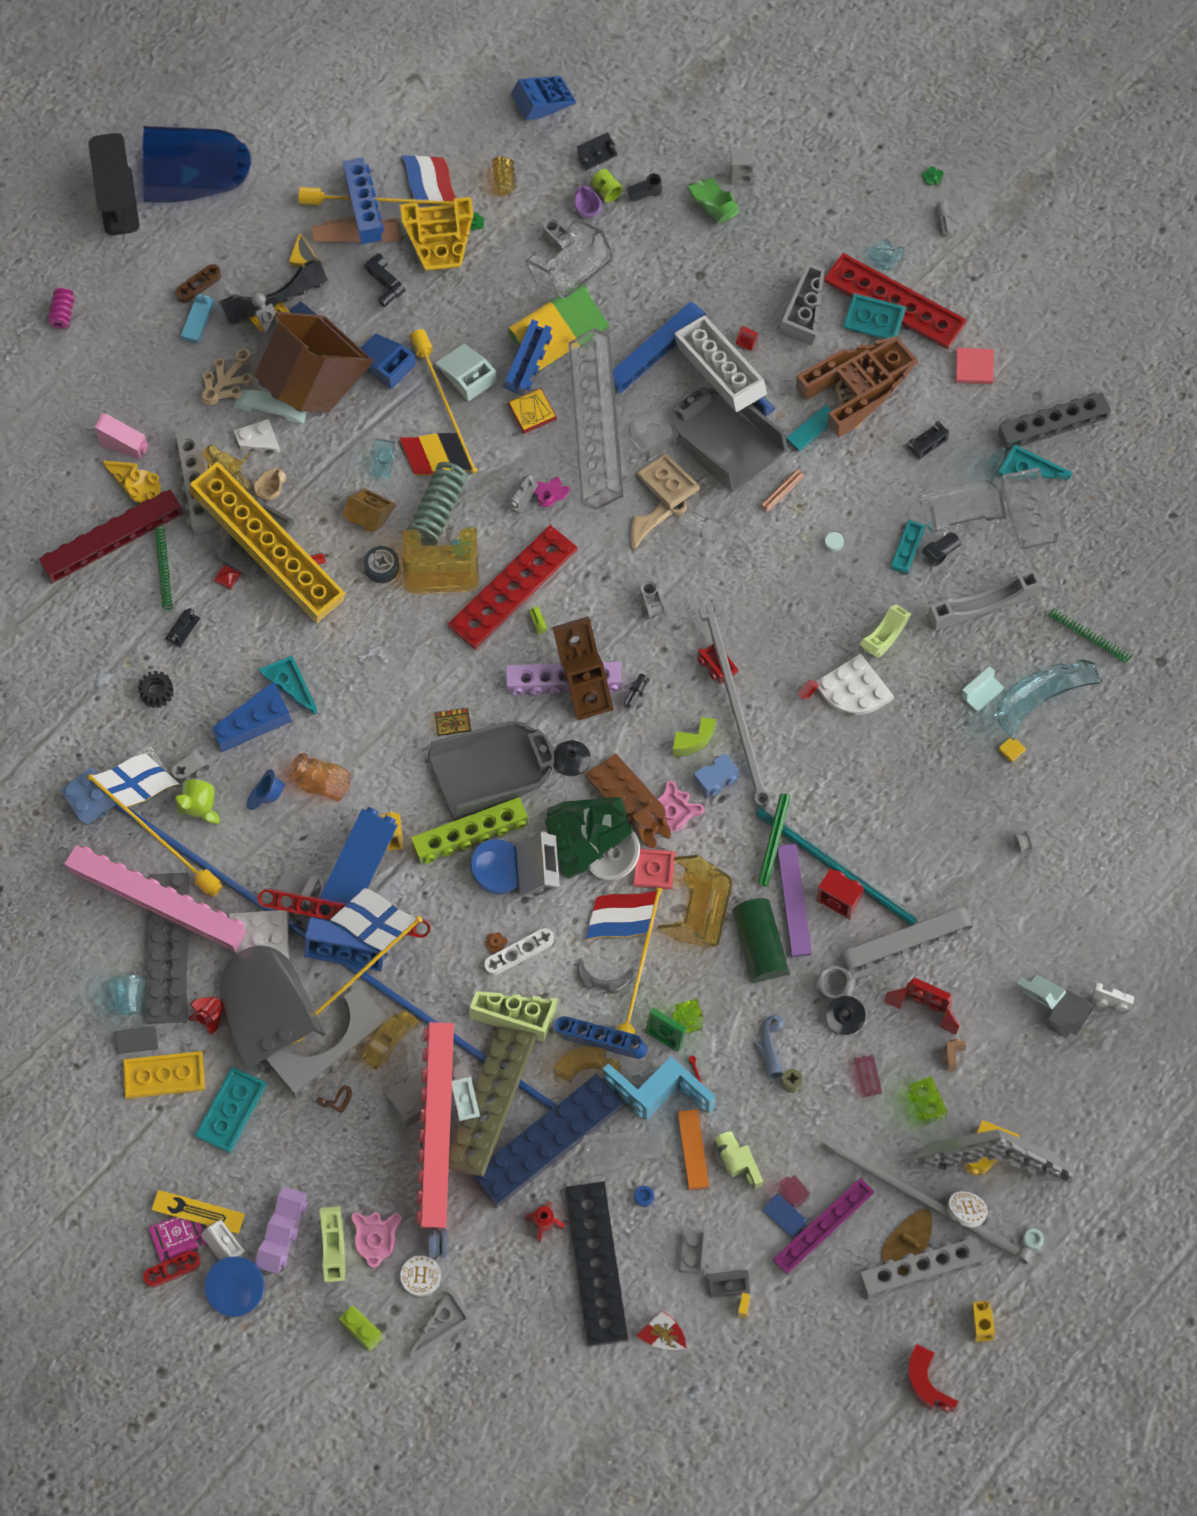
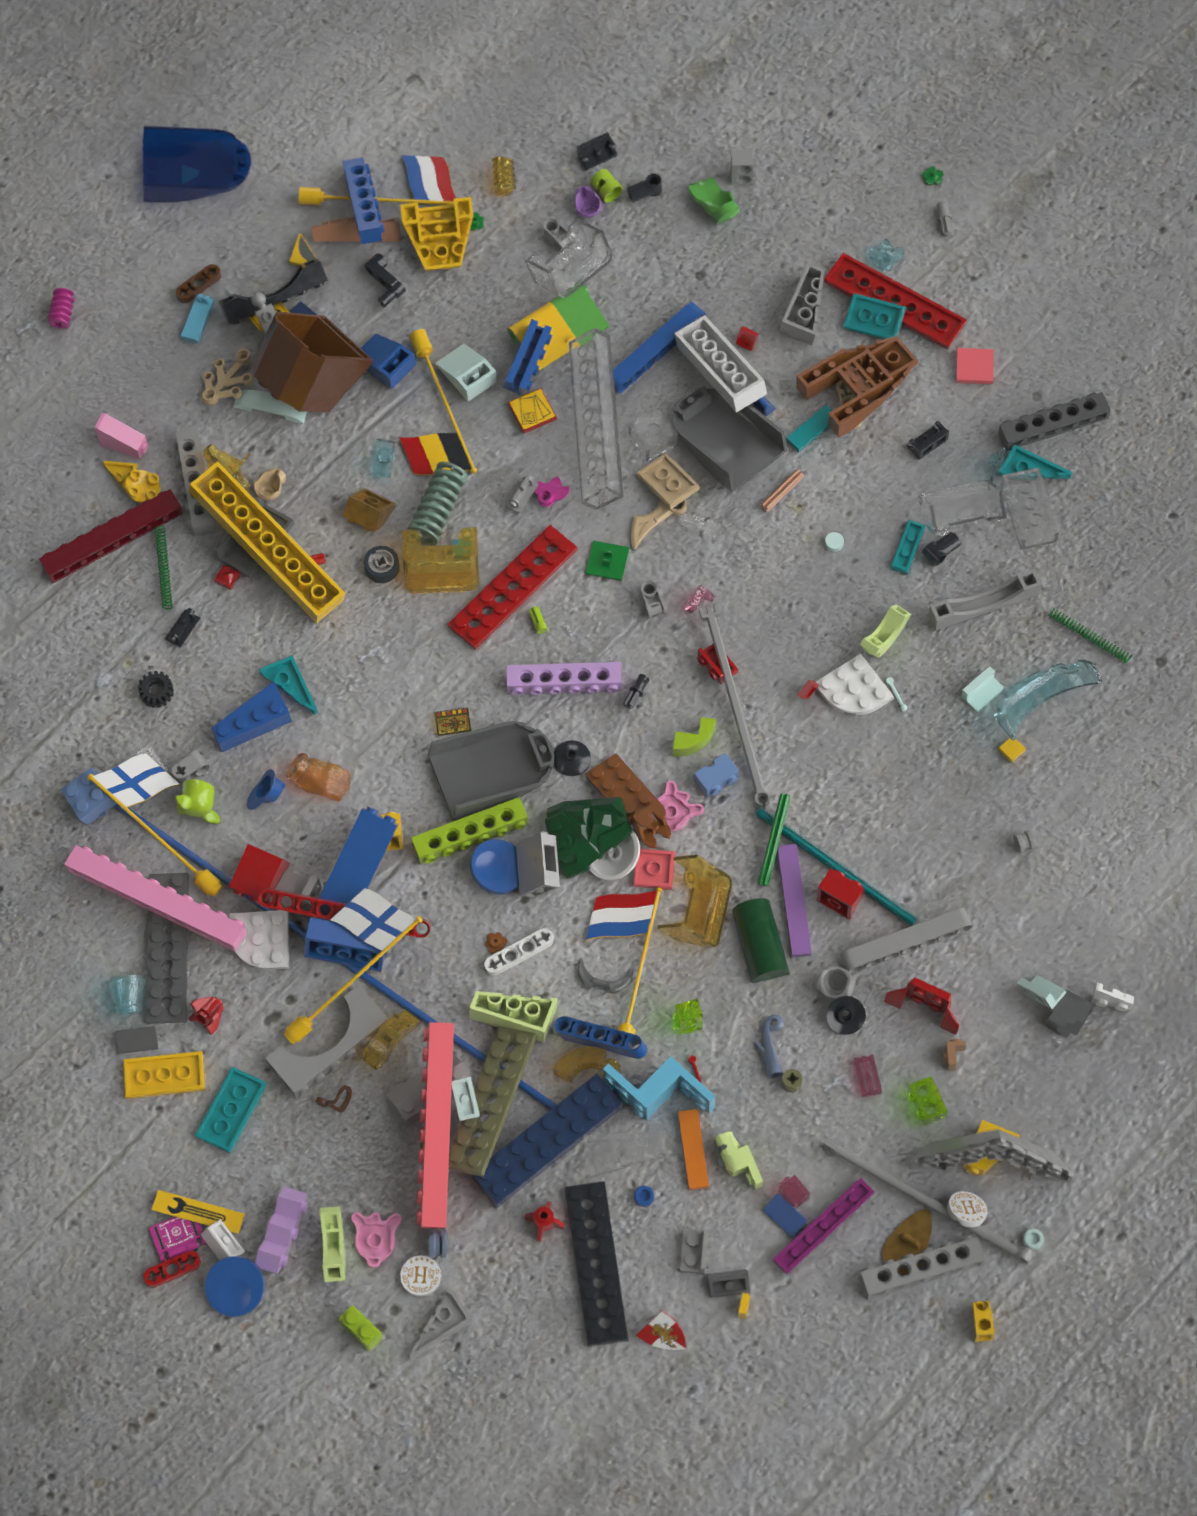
black piece [88,133,140,236] -> none
dark grey windscreen [220,946,326,1073] -> none
white wing [234,419,280,452] -> none
blue slope [511,76,576,120] -> none
reddish brown bracket [552,616,614,721] -> none
green tile [645,1008,687,1052] -> none
red arch [908,1343,959,1413] -> none
none -> red slope [229,844,290,904]
none -> green piece [585,540,630,581]
none -> clear pink tile [685,585,715,613]
none -> light aqua hinge [886,677,907,712]

